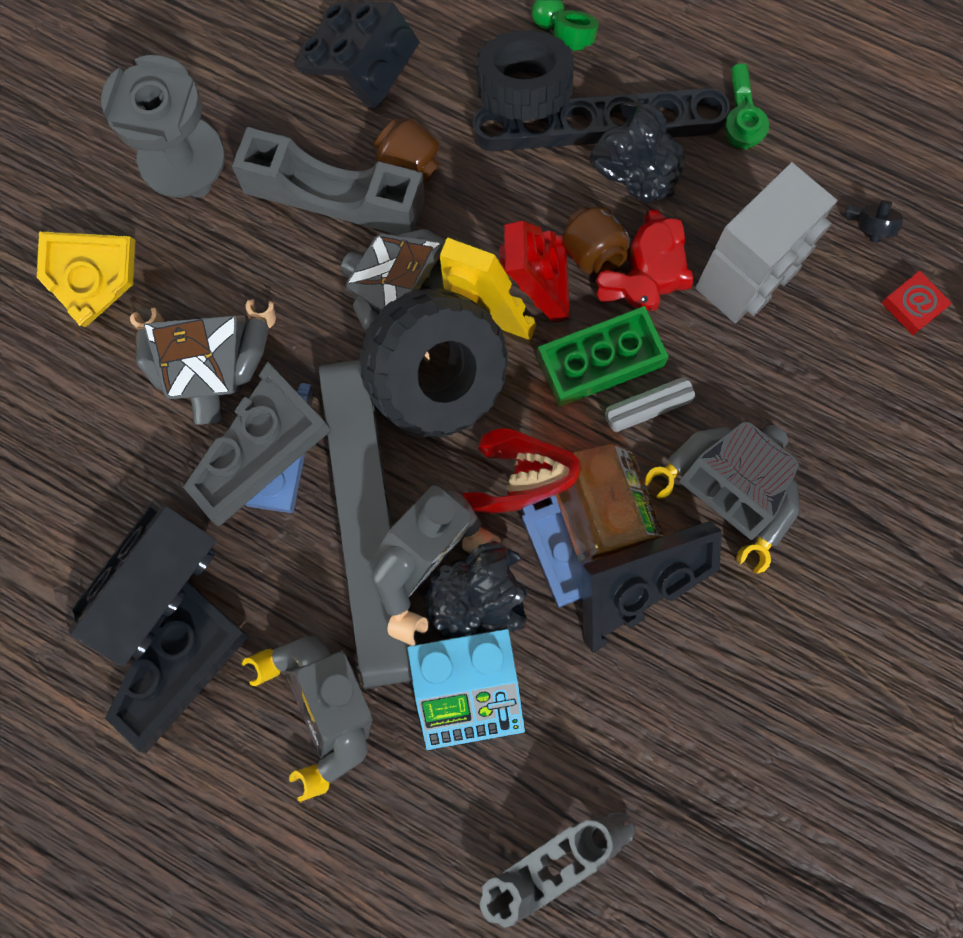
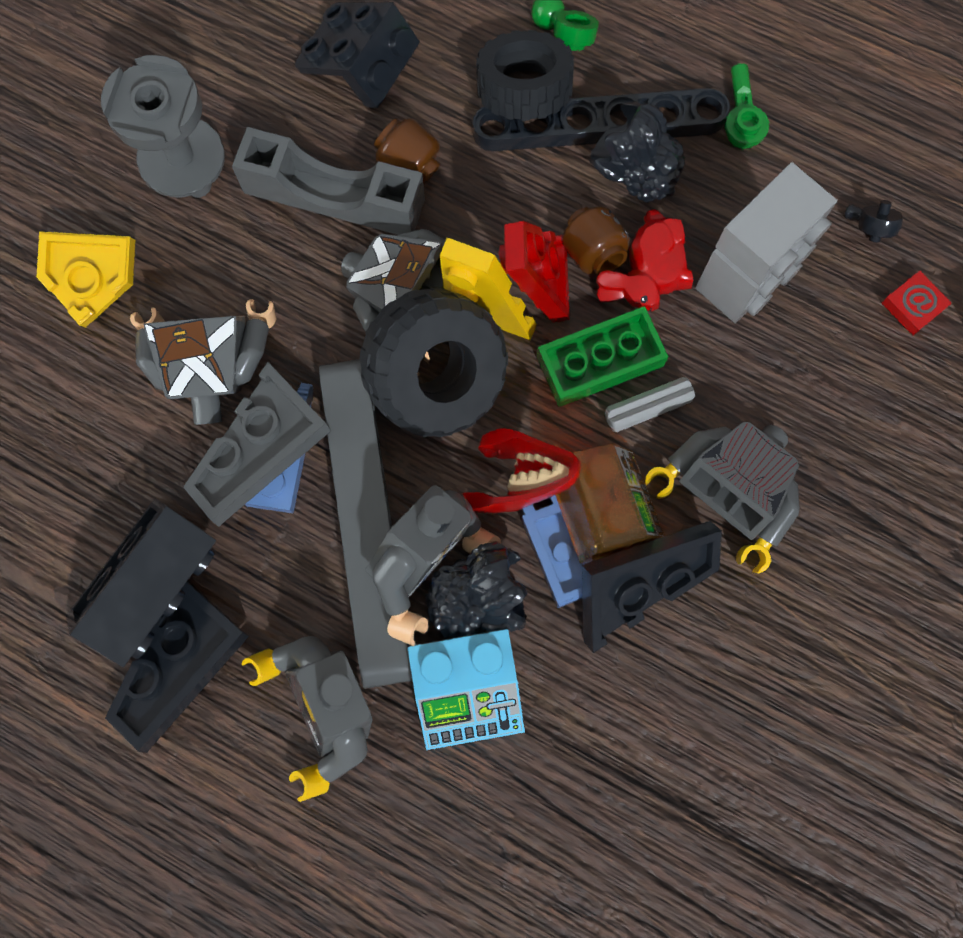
dark grey beam [479,811,635,928] -> none

